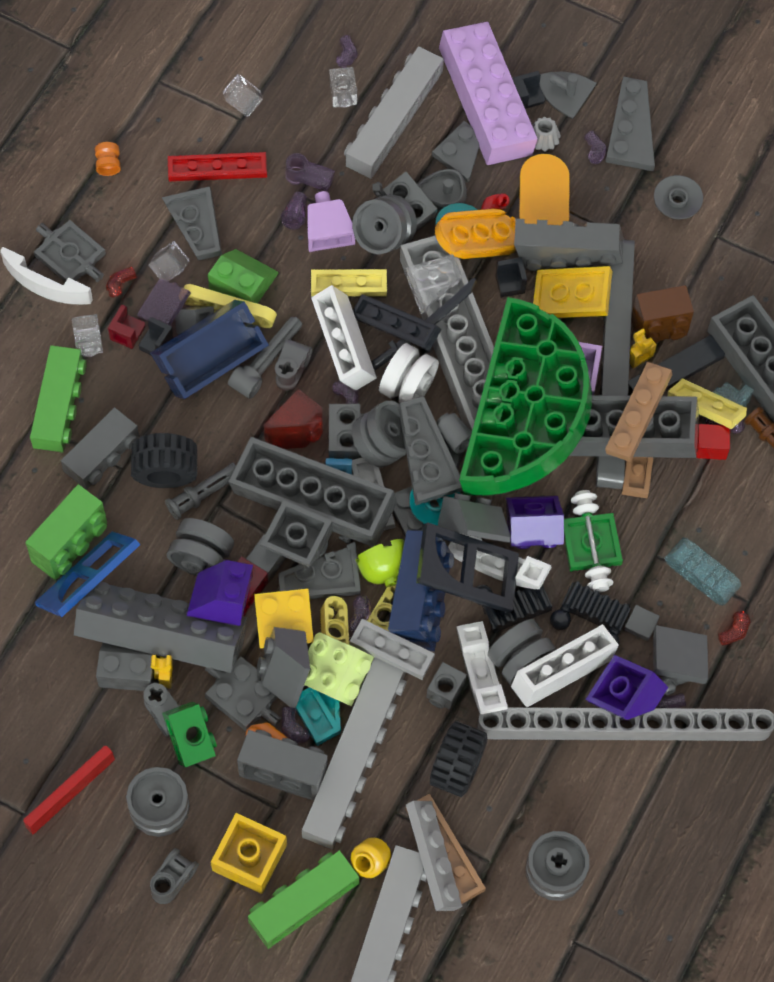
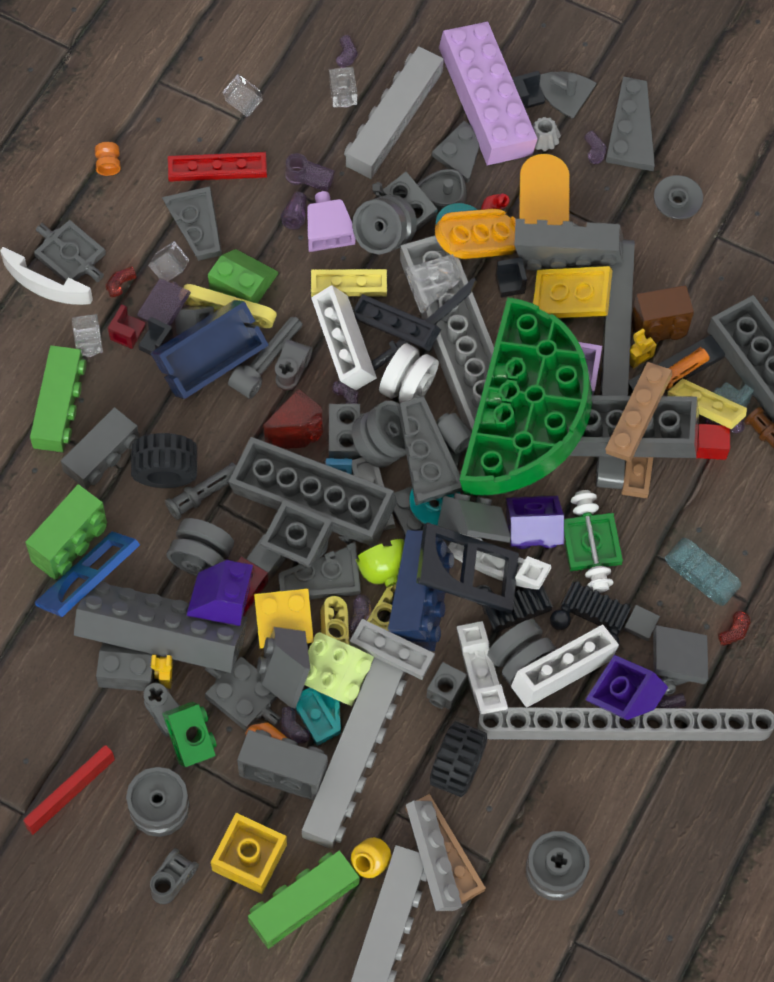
none -> orange pin [666,347,709,390]

